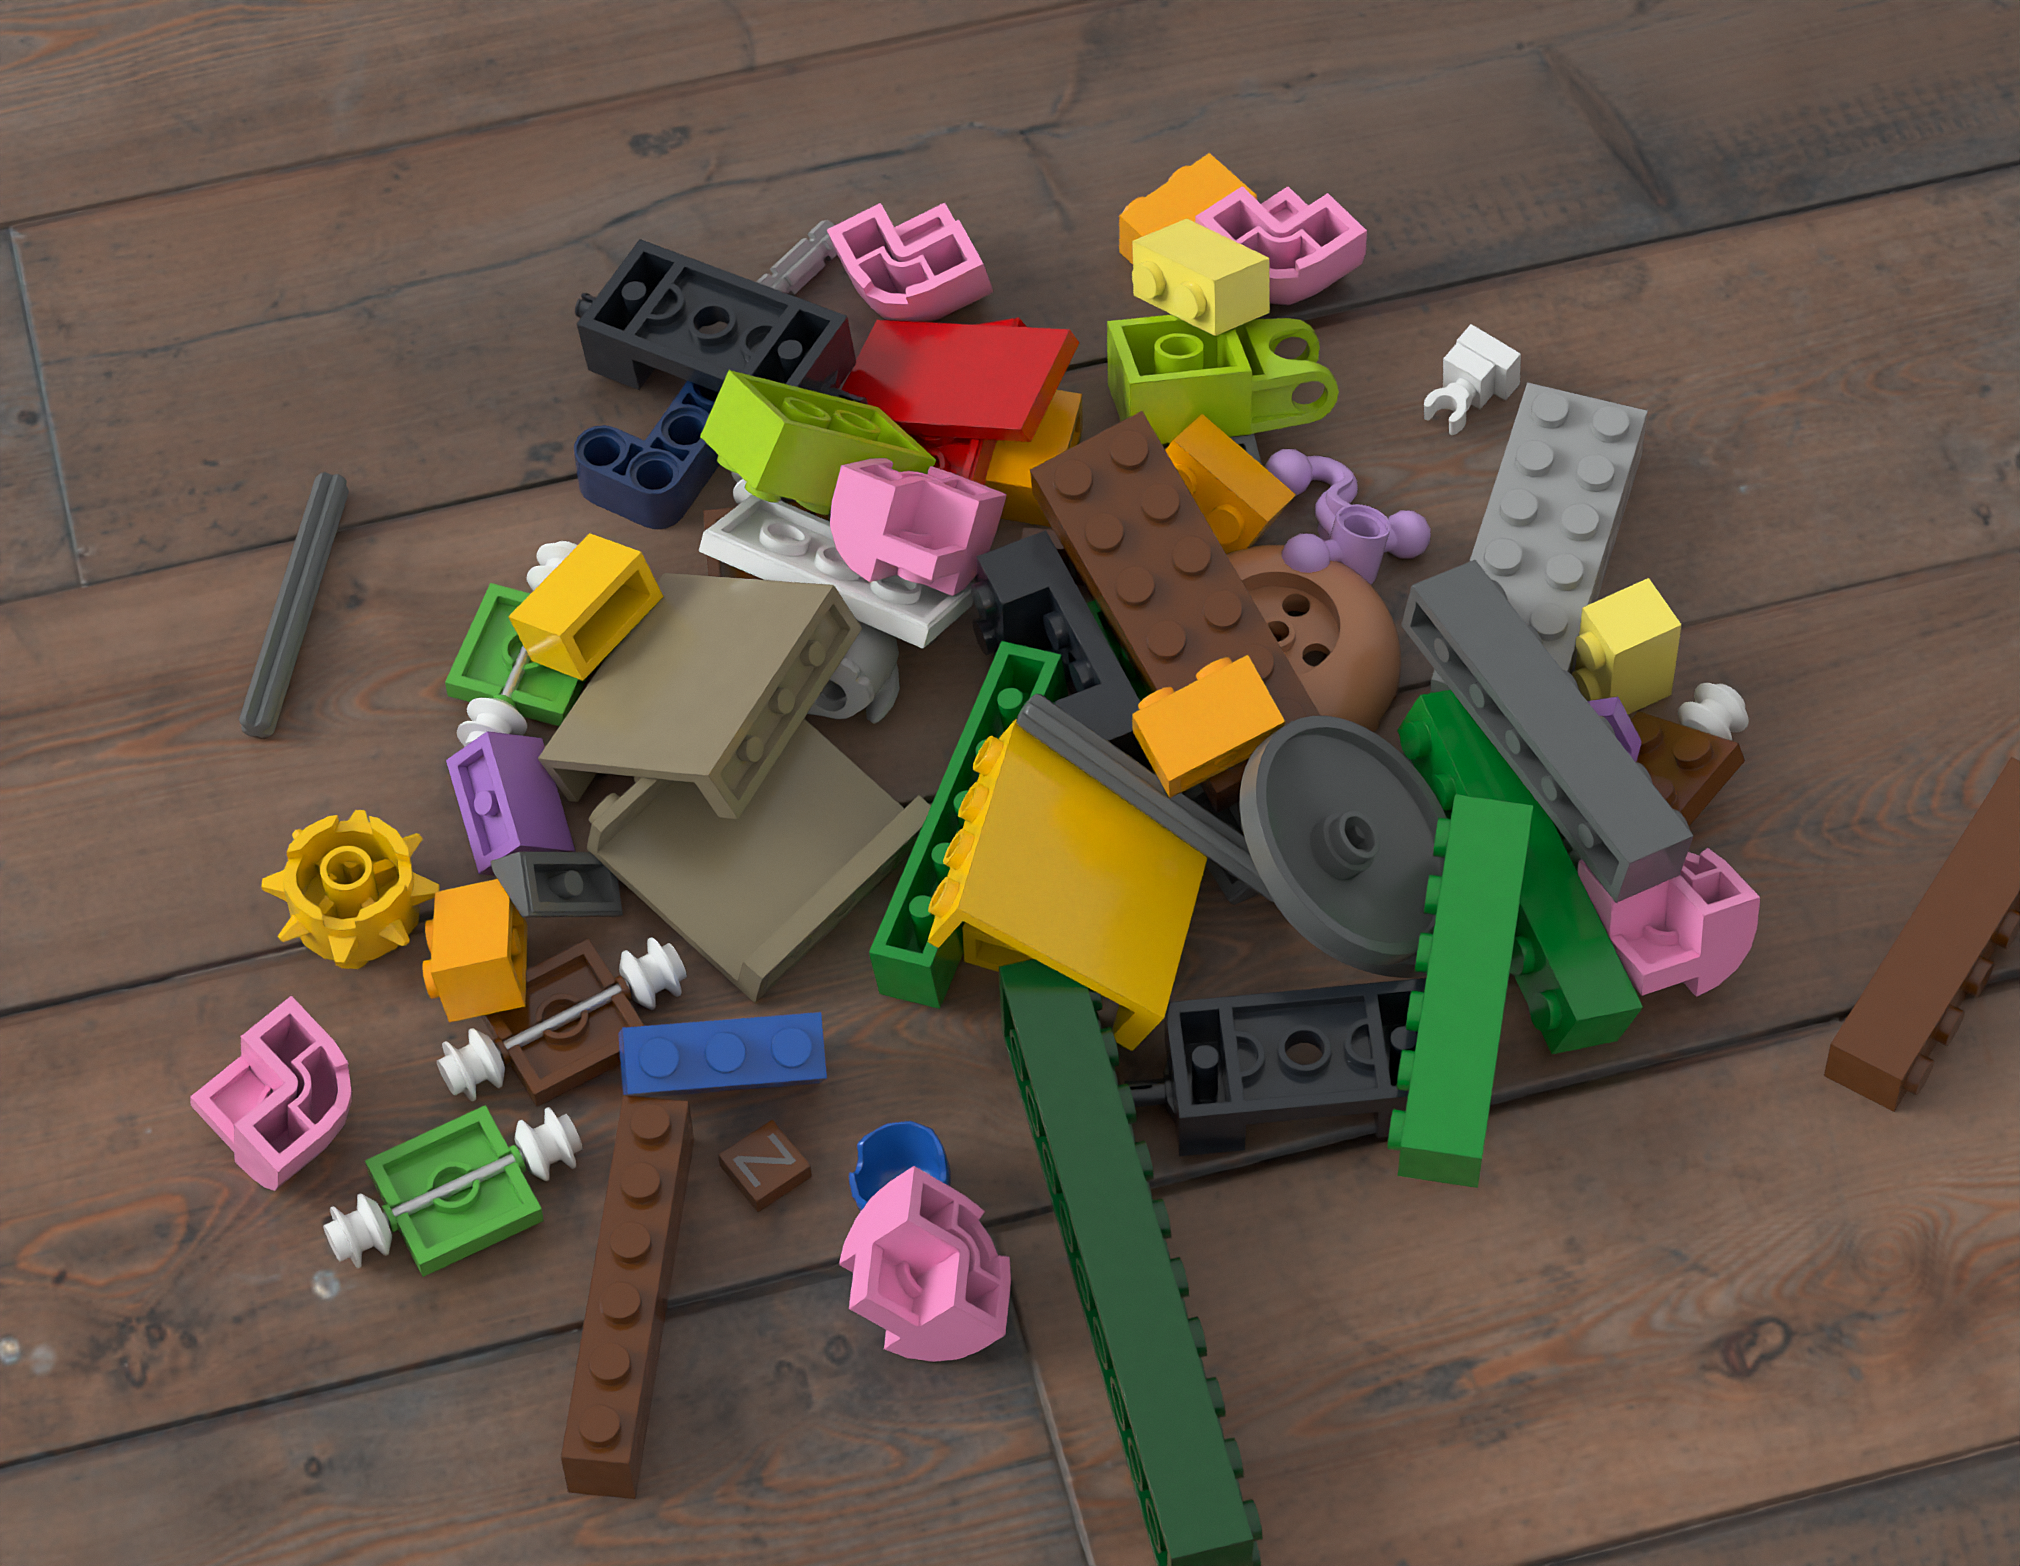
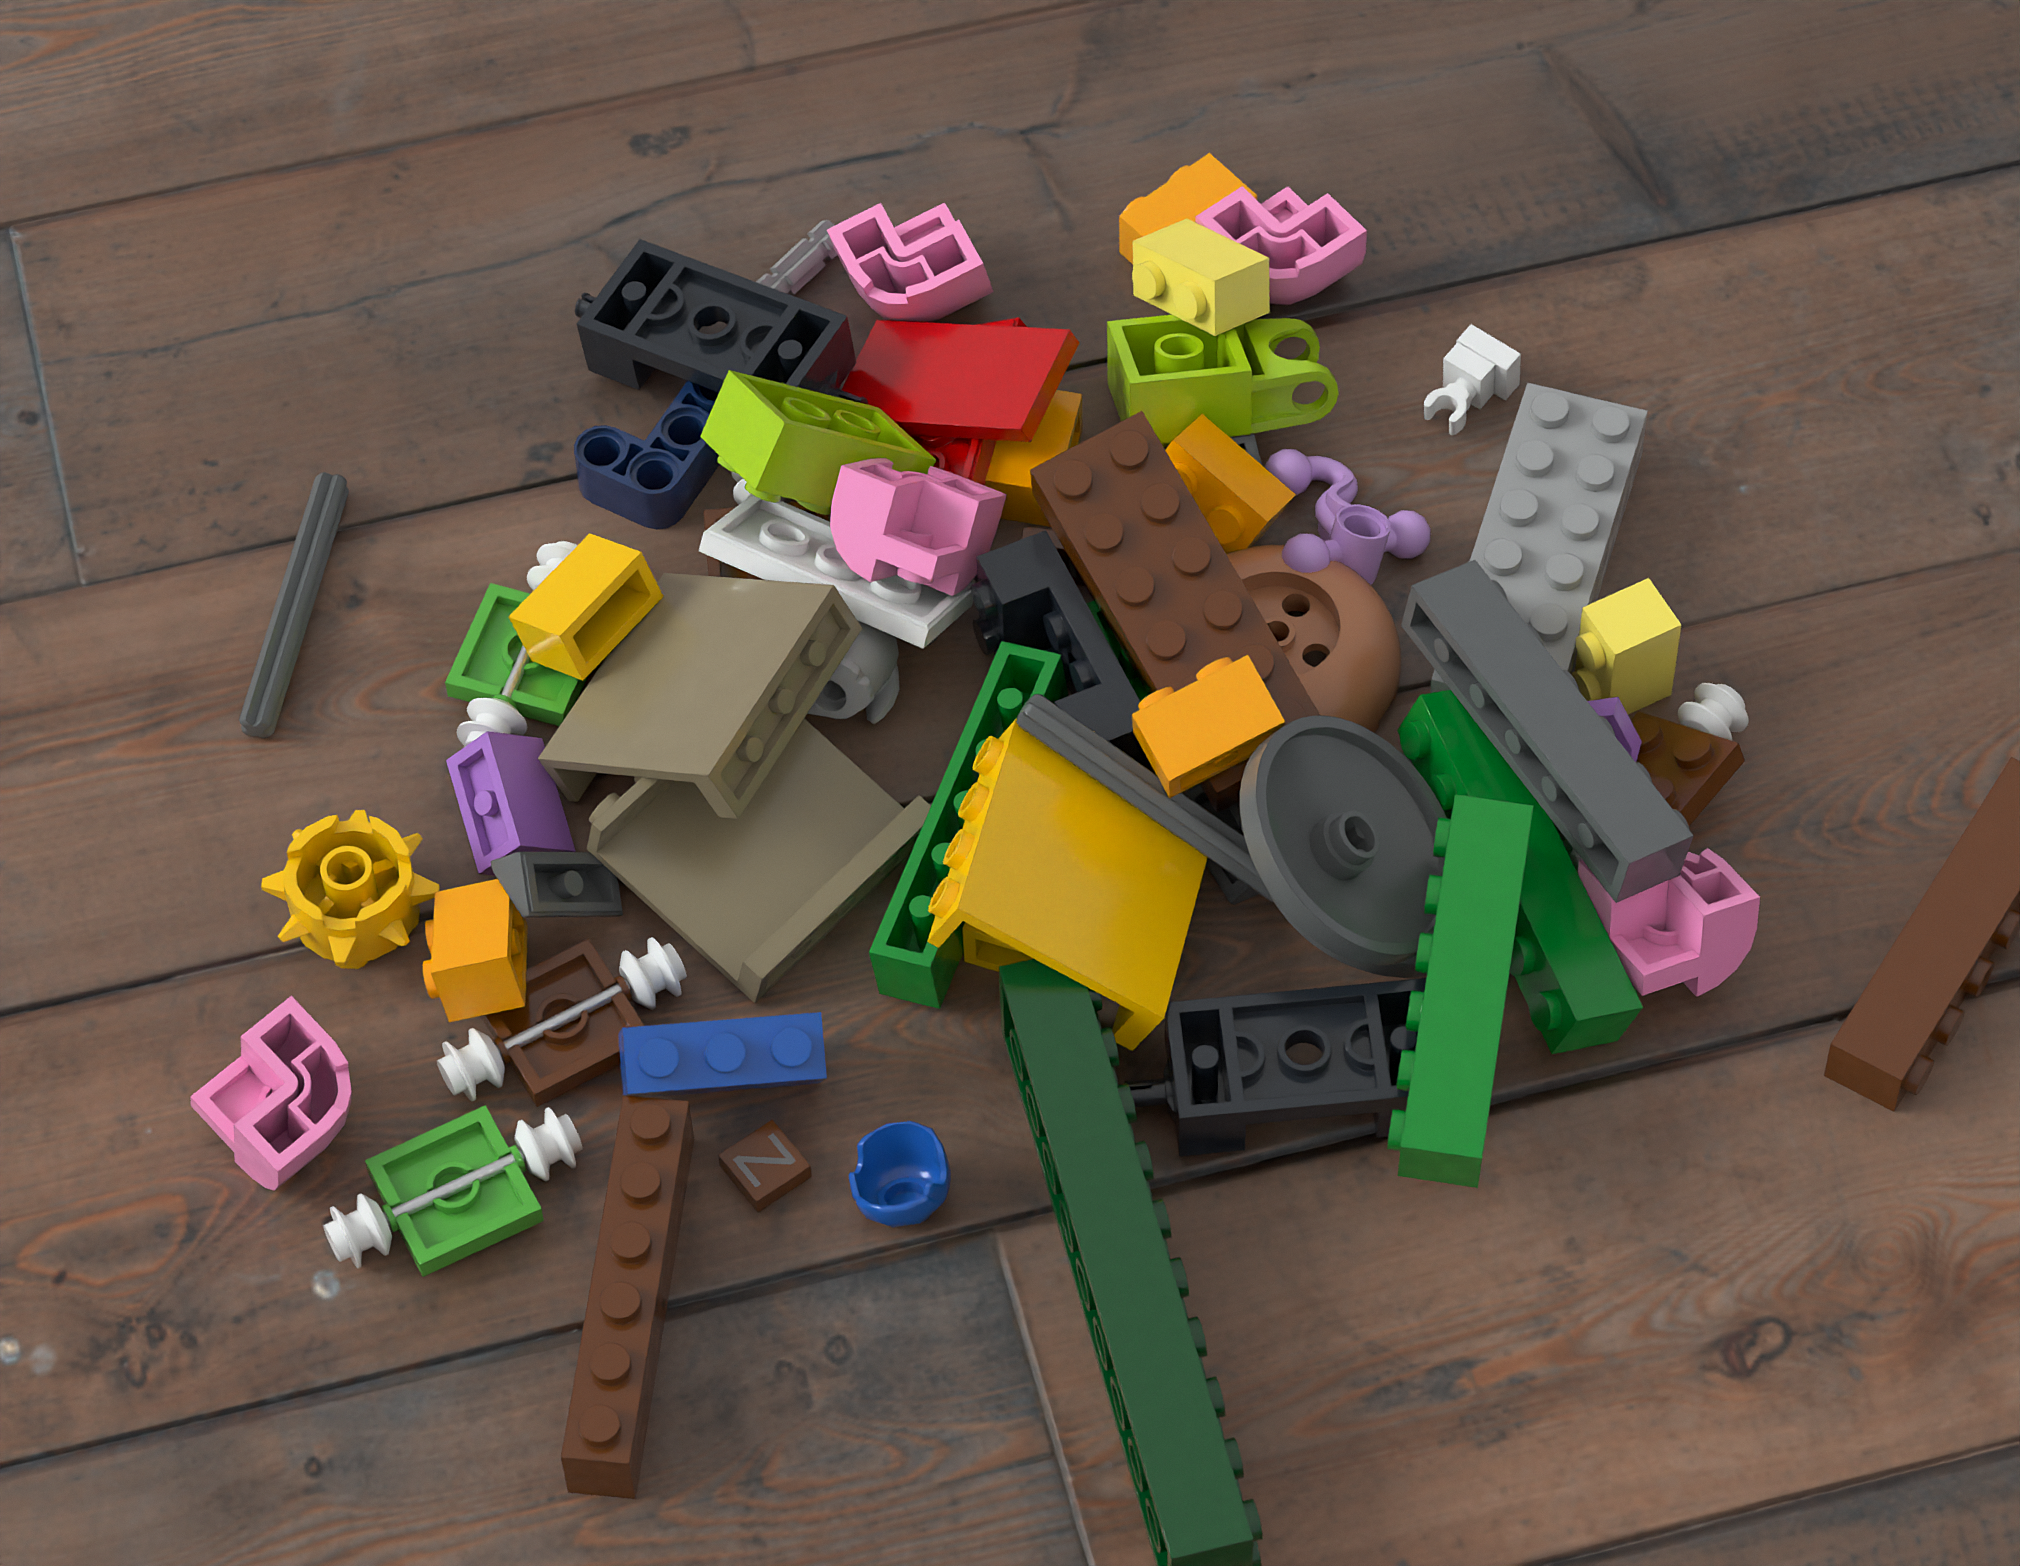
bright pink brick [839,1166,1011,1362] -> none

